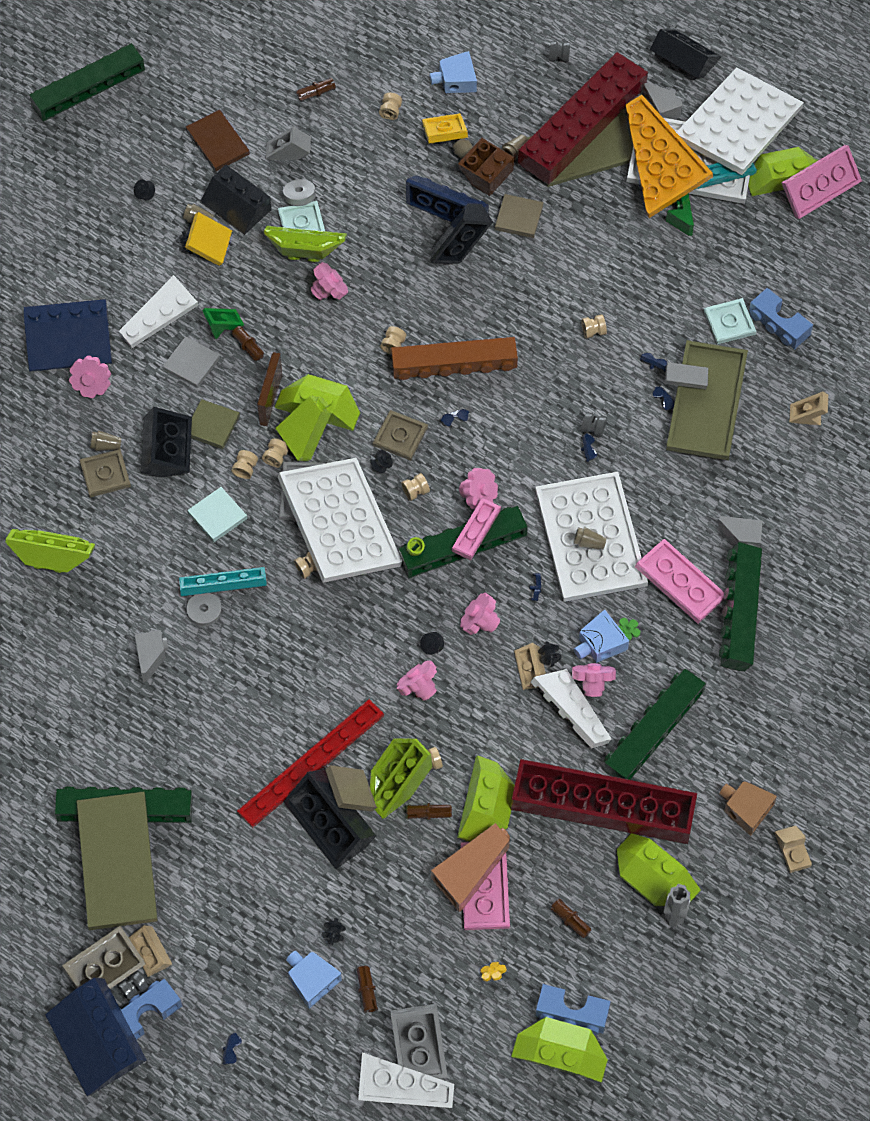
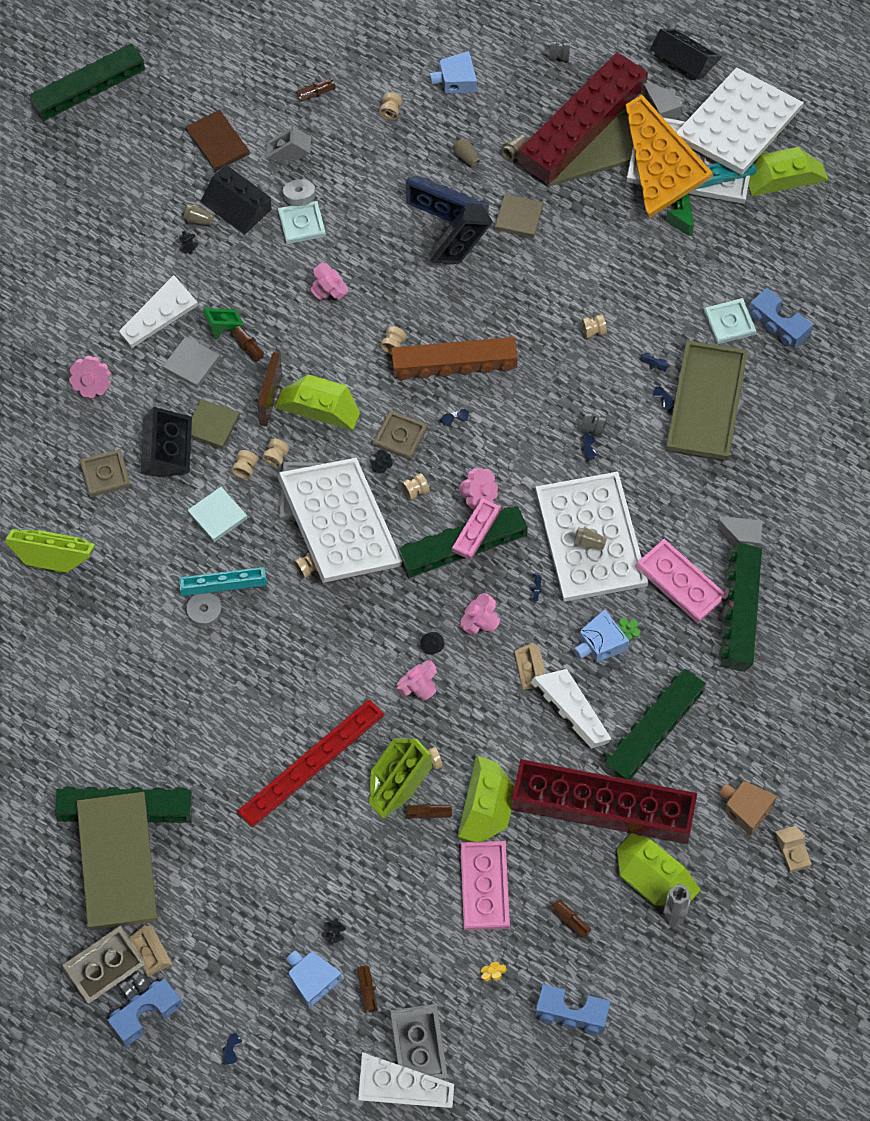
dark blue slope [24,299,112,372] -> none
dark blue slope [45,977,147,1097] -> none
dark tan cone [90,430,121,451] -> none
black wheel [134,179,155,201] -> none
light grey slope [135,630,169,682] -> none
yellow tile [185,212,232,266] -> none
lime wedge [264,226,347,262] -> none
lime slope [276,396,331,461] -> none
black slope [283,769,376,869] -> none
dark tan tile [325,765,377,812] -> none
lime hinge [407,537,425,556] -> none
yellow tile [422,113,468,143] -> none
nougat slope [431,823,510,912] -> none
reddish brown slope [458,138,514,196] -> none
lime wedge [511,1017,608,1083] -> none
black wheel [538,642,562,667] -> none
bright pink plant [572,663,616,697] -> none
light grey tile [665,362,708,389] -> none
bright pink tile [782,145,862,219] -> none
tan slope [790,392,828,425] -> none

